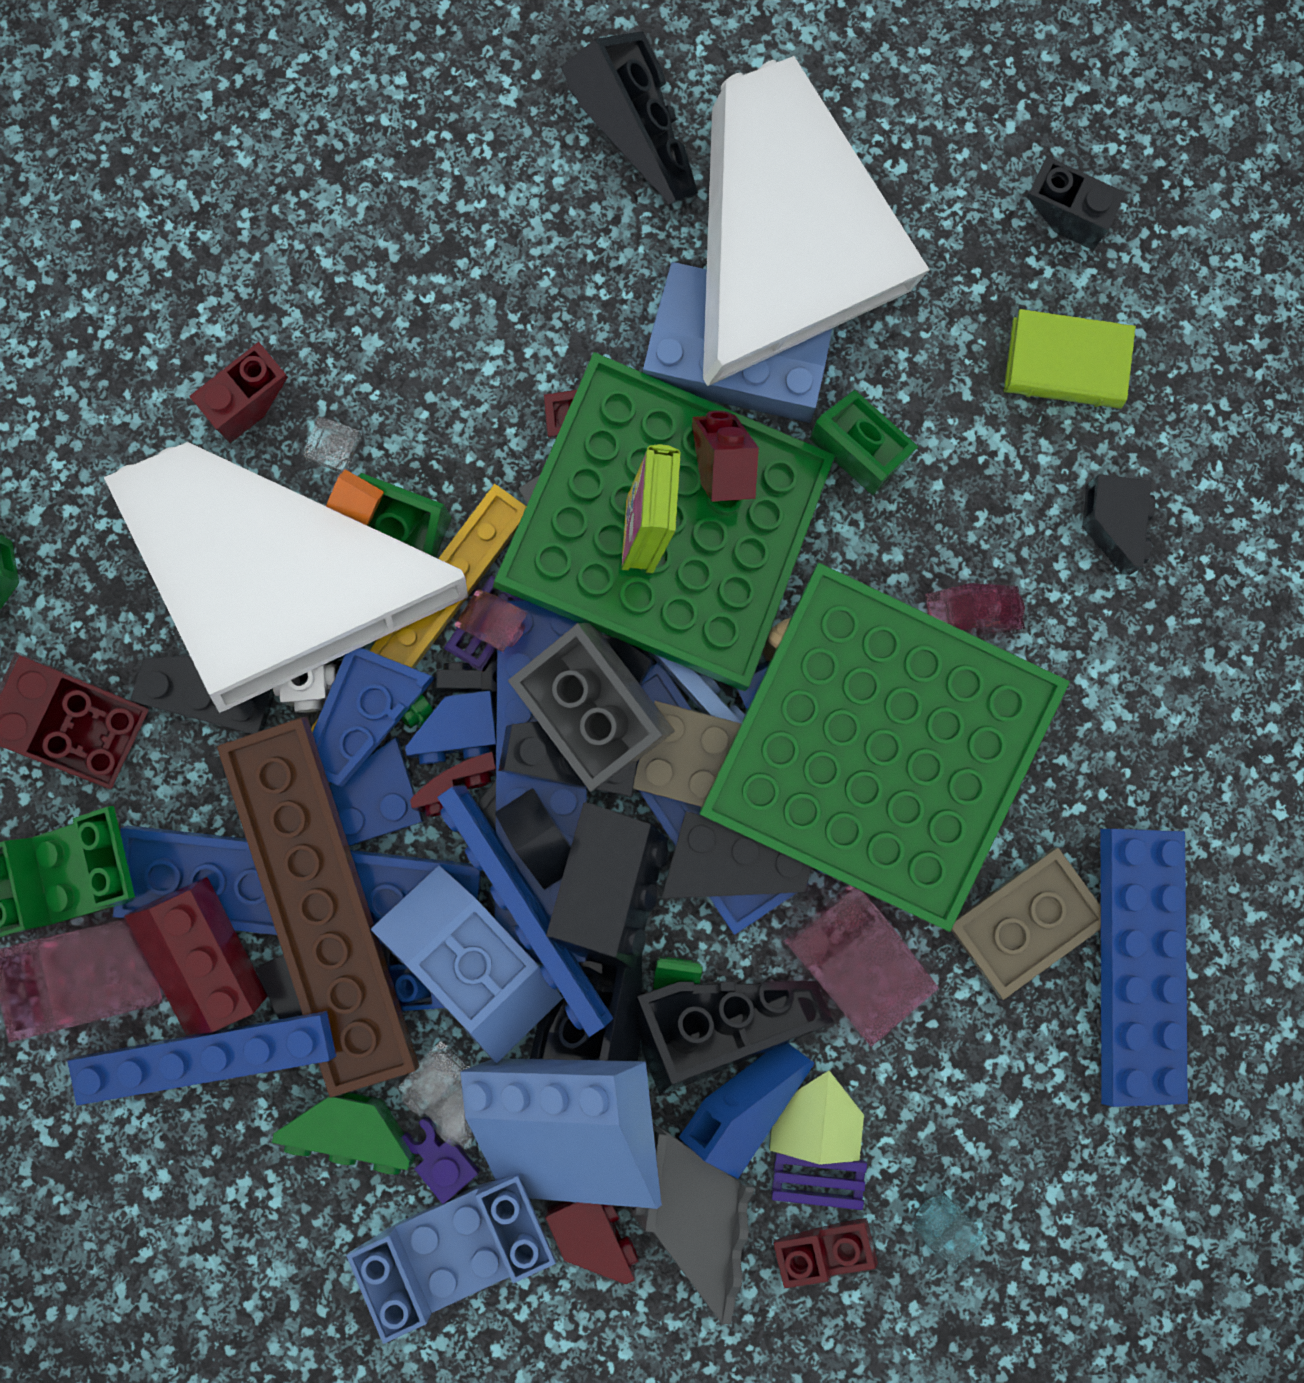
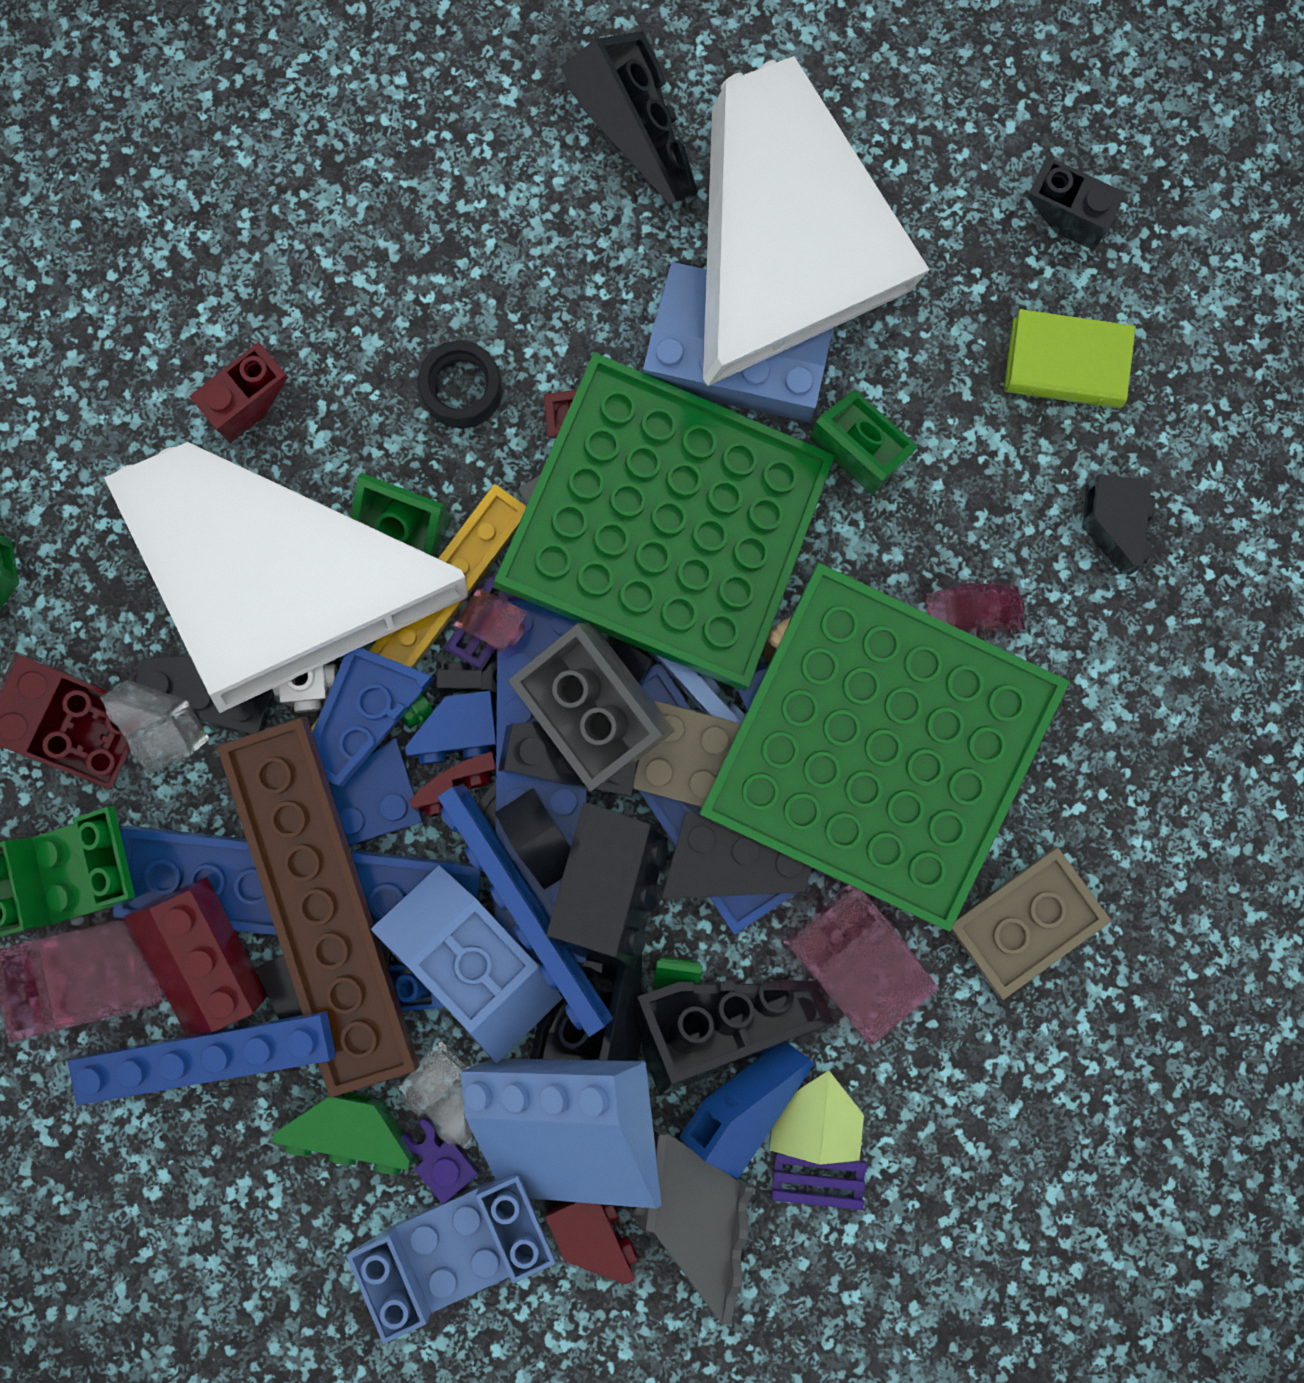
clear plate [303,416,362,473] -> none
orange tile [326,469,384,526] -> none
lime piece [622,444,680,573] -> none
dark red slope [692,411,759,501] -> none
dark red slope [773,1218,878,1289] -> none
clear light blue bracket [913,1193,987,1269] -> none
blue plate [1100,829,1188,1107] -> none
none -> clear slope [100,680,209,775]
none -> black tyre [417,340,503,429]

